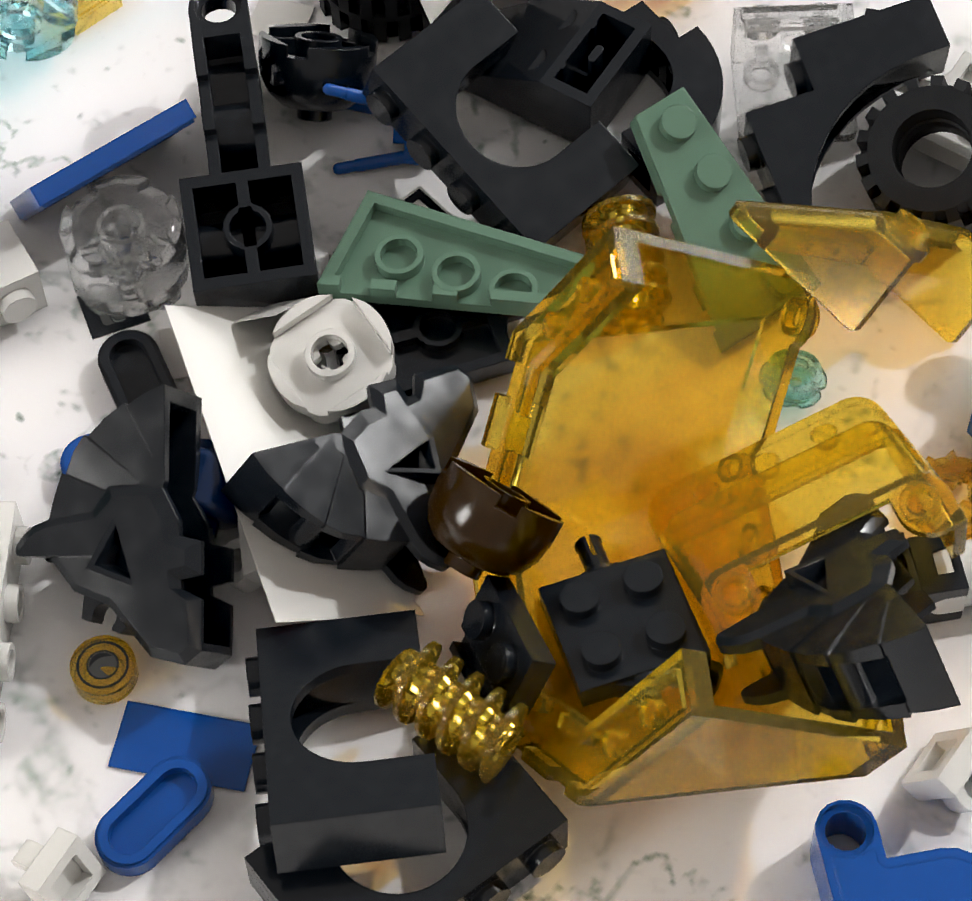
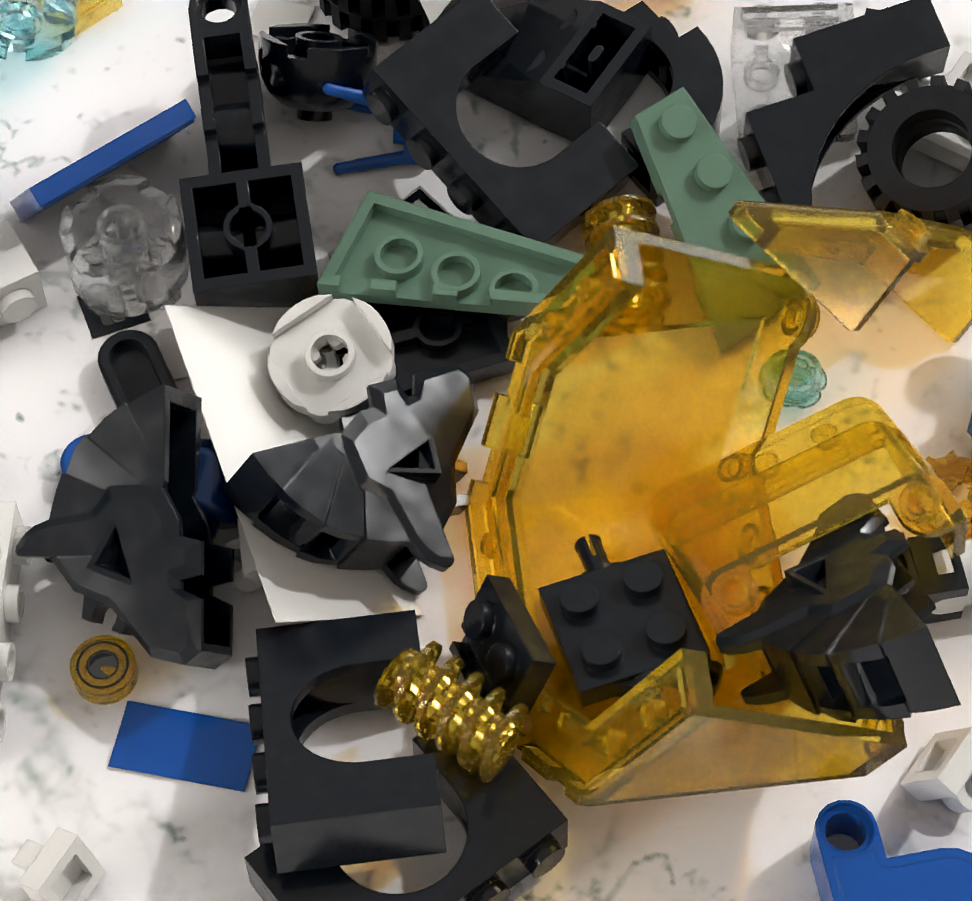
blue tile [94,756,214,877] -> none
white sticker [233,297,309,323] -> none
dark brown cylinder [428,456,564,581] -> none

